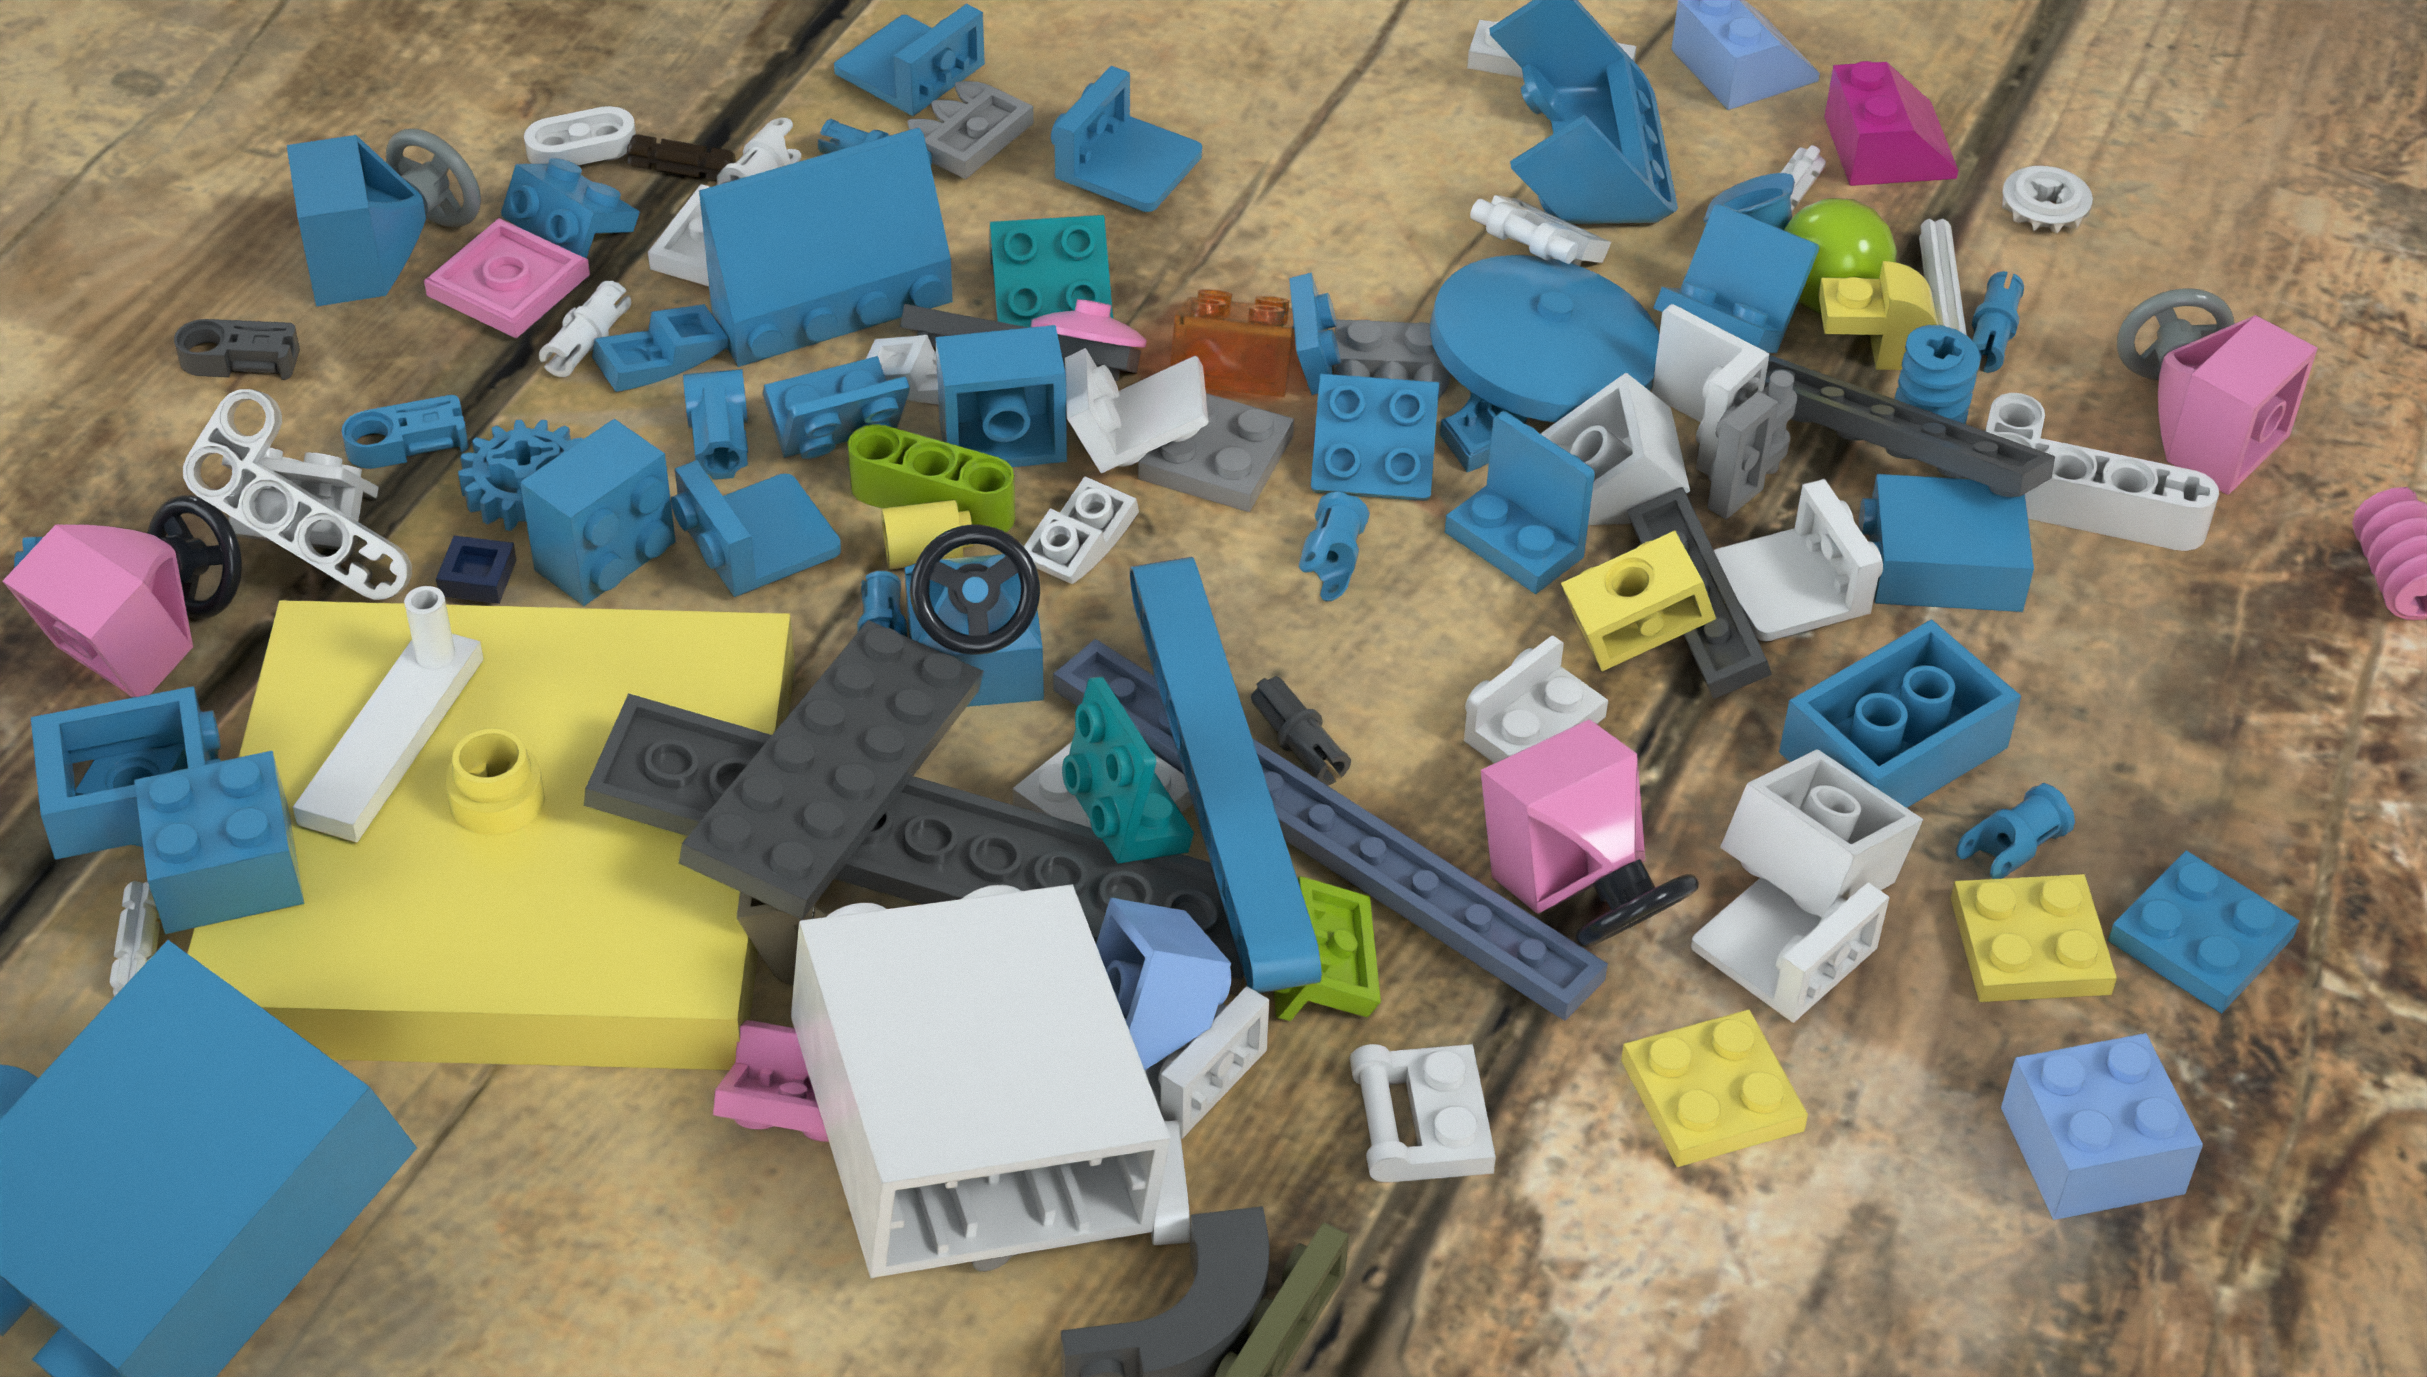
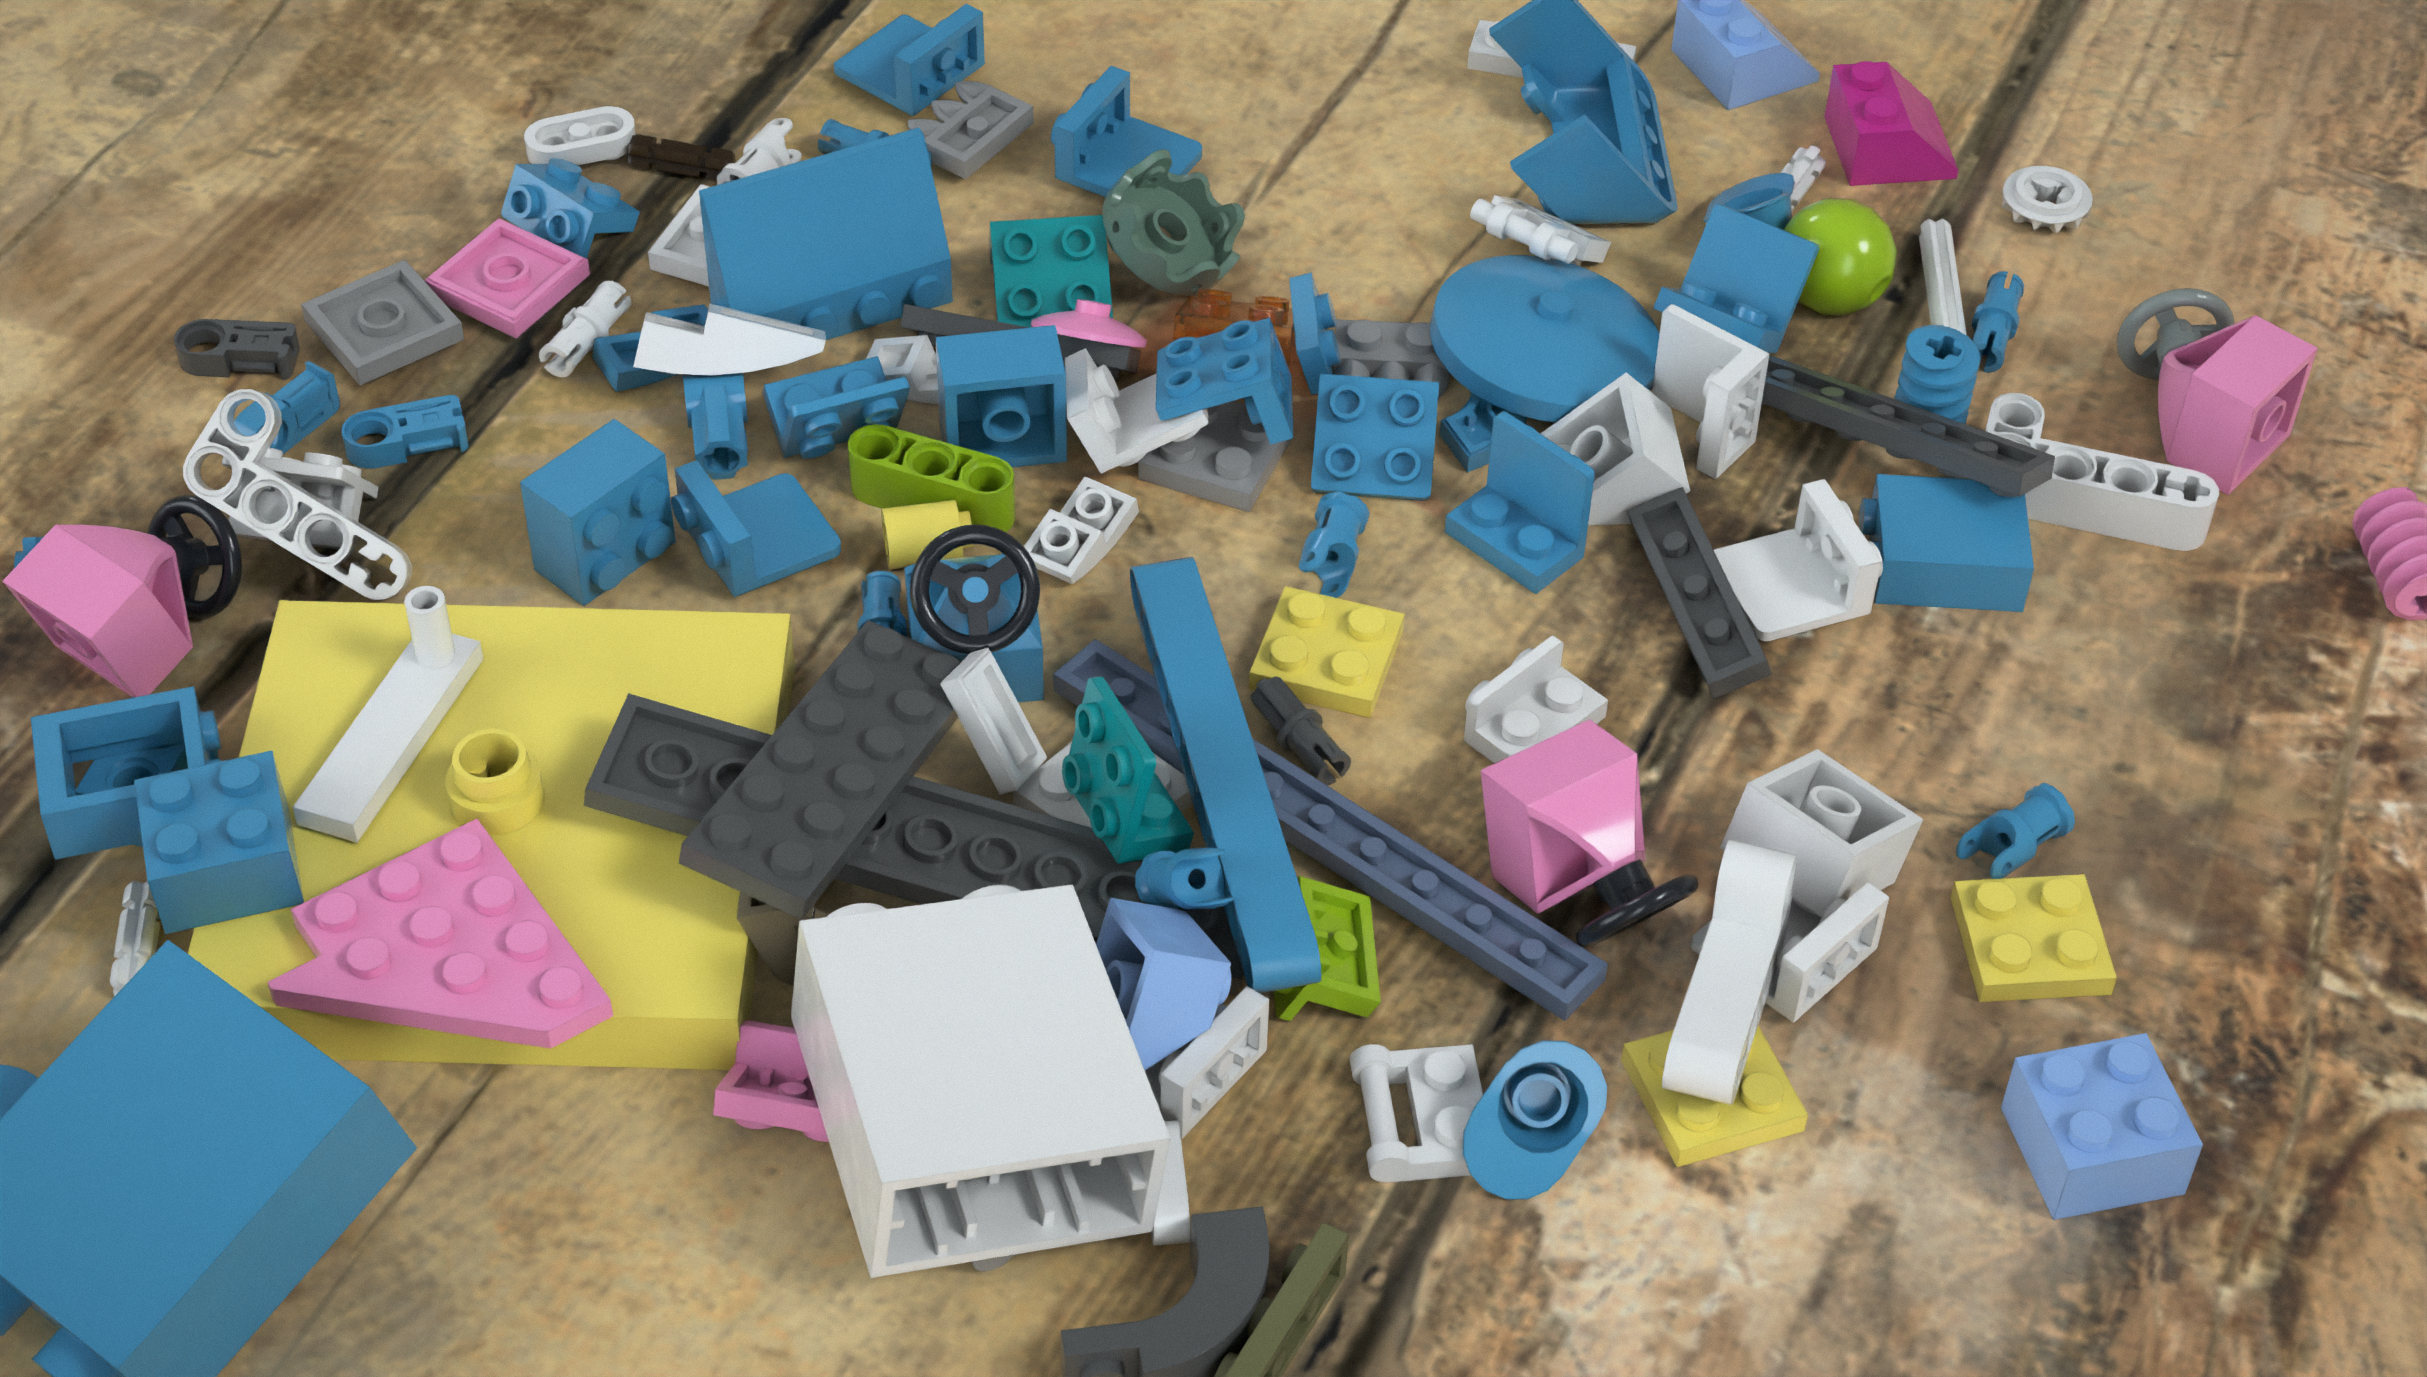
dark azure piece [286,129,481,307] -> none
dark blue plate [436,535,517,604] -> none
dark azure gear [458,420,583,531] -> none
light yellow brick [1561,530,1716,672] -> none
light grey plate [1707,370,1797,520] -> none
dark azure brick [1779,619,2021,808] -> none
light yellow brick [1818,261,1938,370] -> none
dark azure plate [2108,850,2300,1014] -> none
none -> dark azure piece [234,361,340,454]
none -> bright pink wing [267,819,613,1048]
none -> light grey plate [301,260,464,385]
none -> white slope [633,303,826,375]
none -> white tile [940,648,1047,795]
none -> sand green plate [1102,149,1245,296]
none -> dark azure piece [1135,848,1234,910]
none -> dark azure bracket [1155,317,1293,445]
none -> light yellow plate [1249,586,1405,718]
none -> dark azure piece [1463,1040,1607,1199]
none -> white beam [1662,840,1797,1105]

